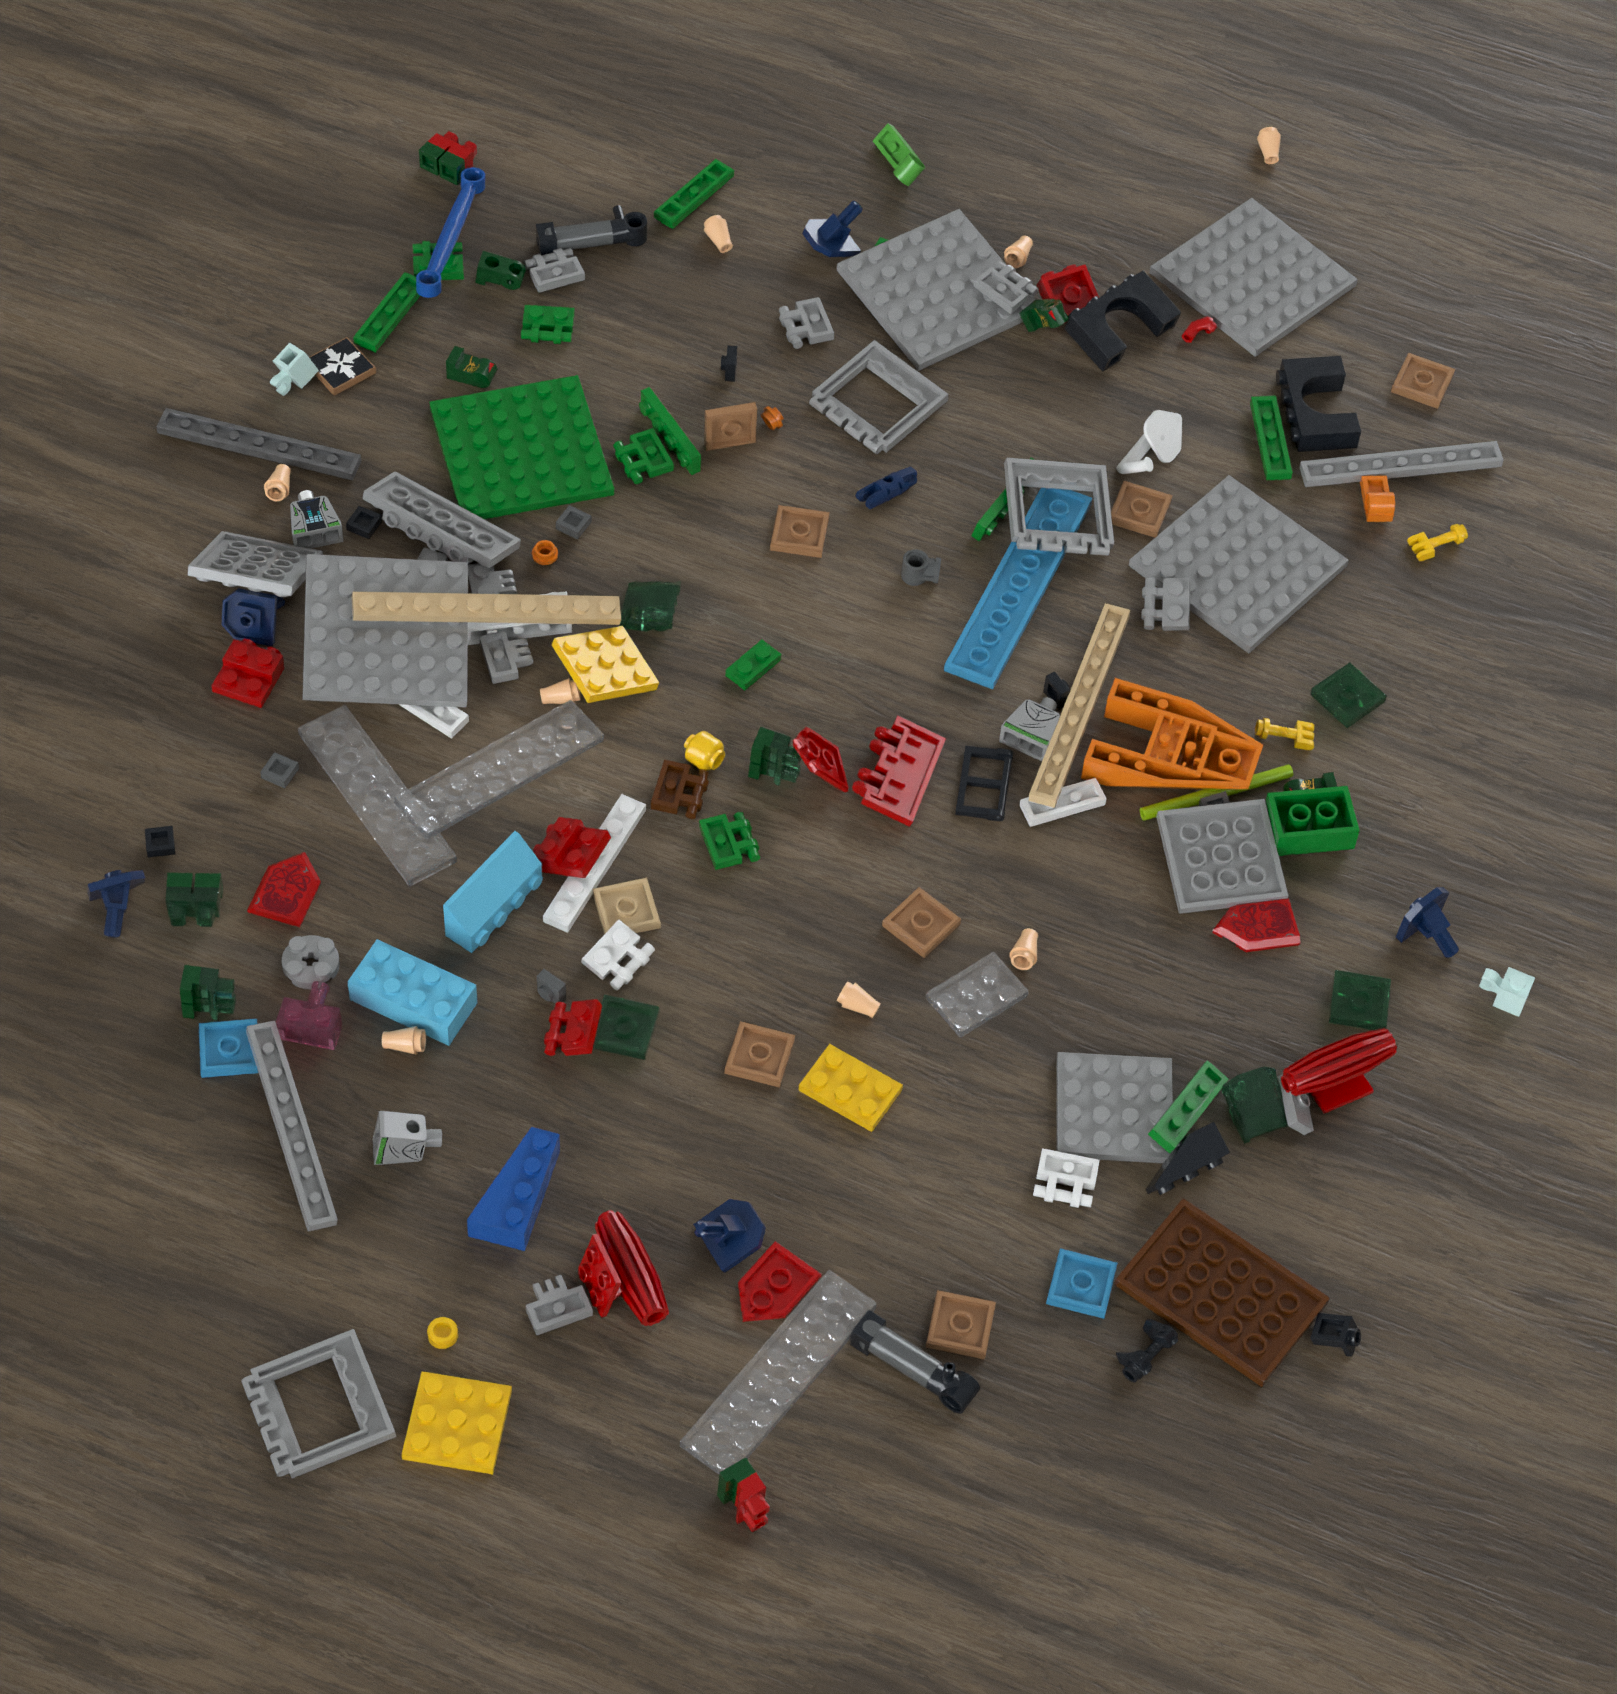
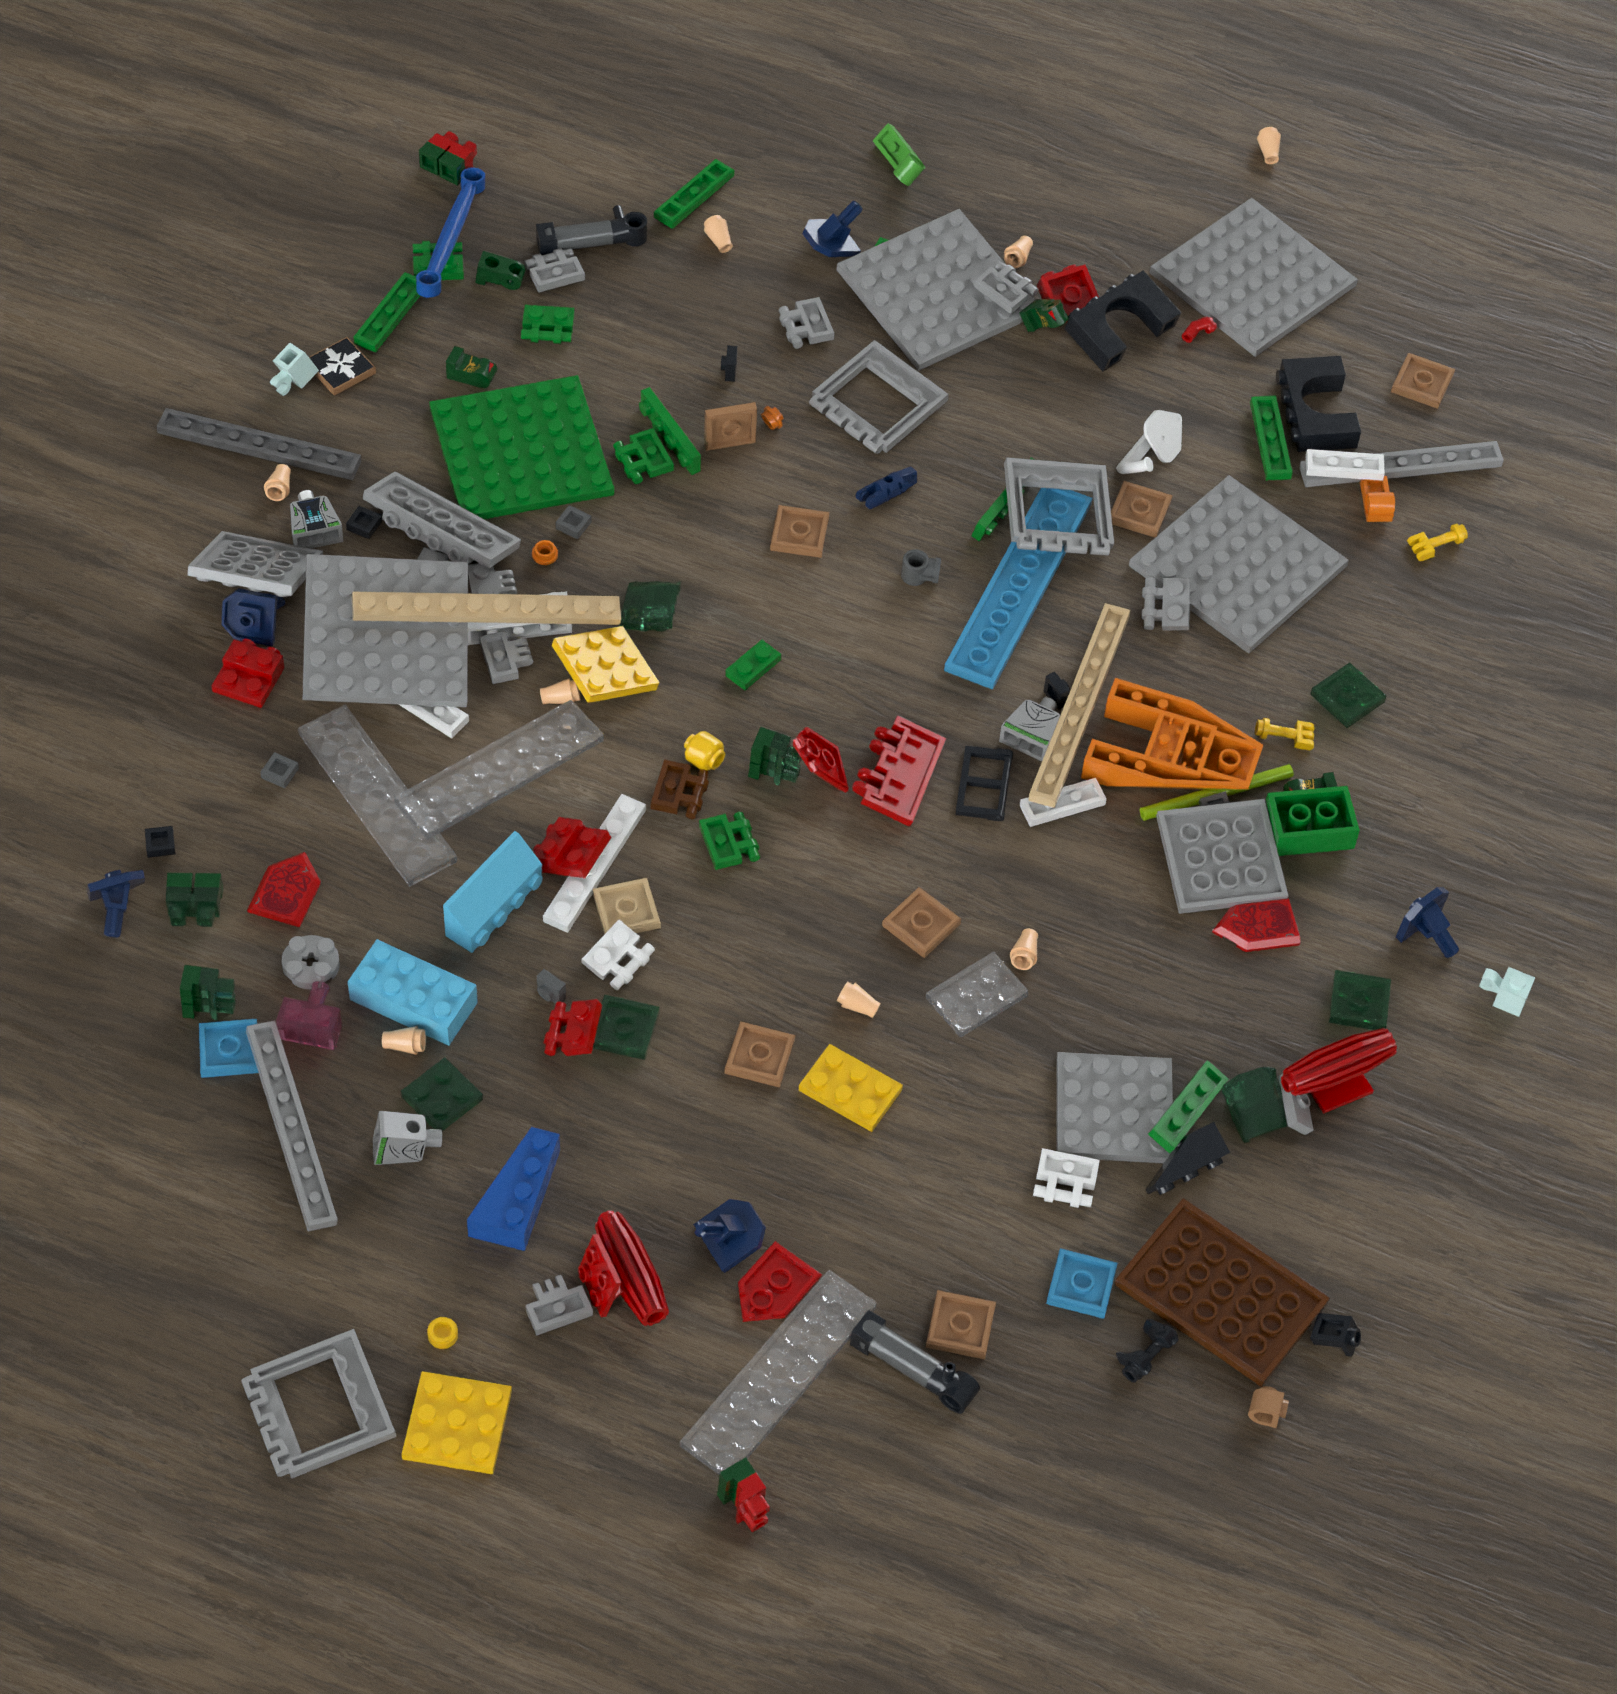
none -> clear green plate [401,1057,483,1131]
none -> medium nougat plate [1248,1386,1289,1428]
none -> white plate [1306,449,1385,481]

